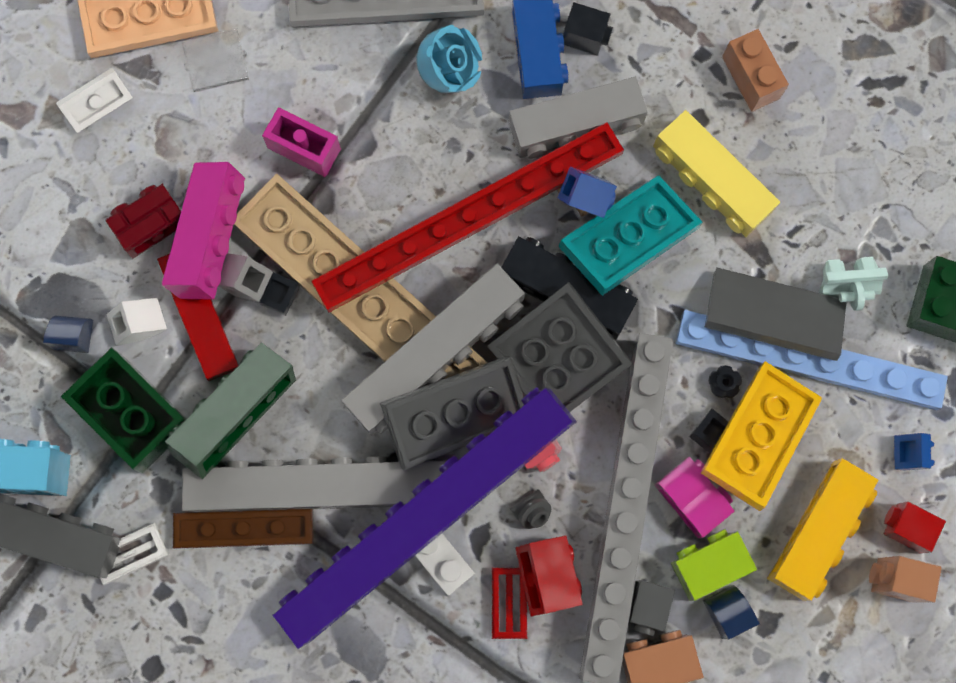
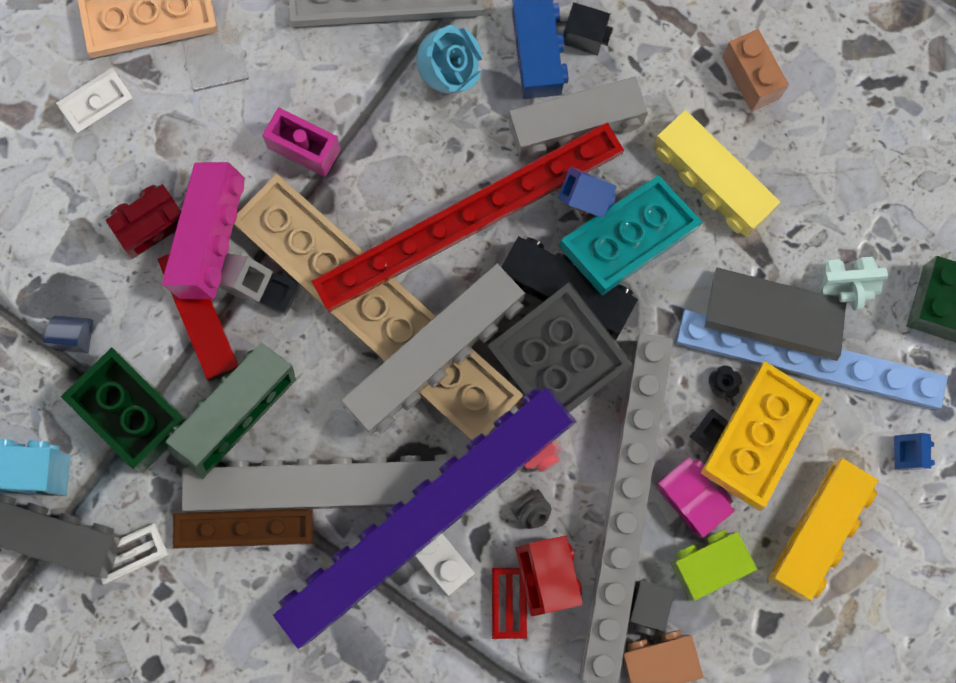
white brick [106,298,167,346] -> none
dark grey tile [380,356,524,470] -> none
dark blue brick [703,585,760,640] -> none
nougat brick [869,556,942,603] -> none
red brick [883,501,946,554] -> none

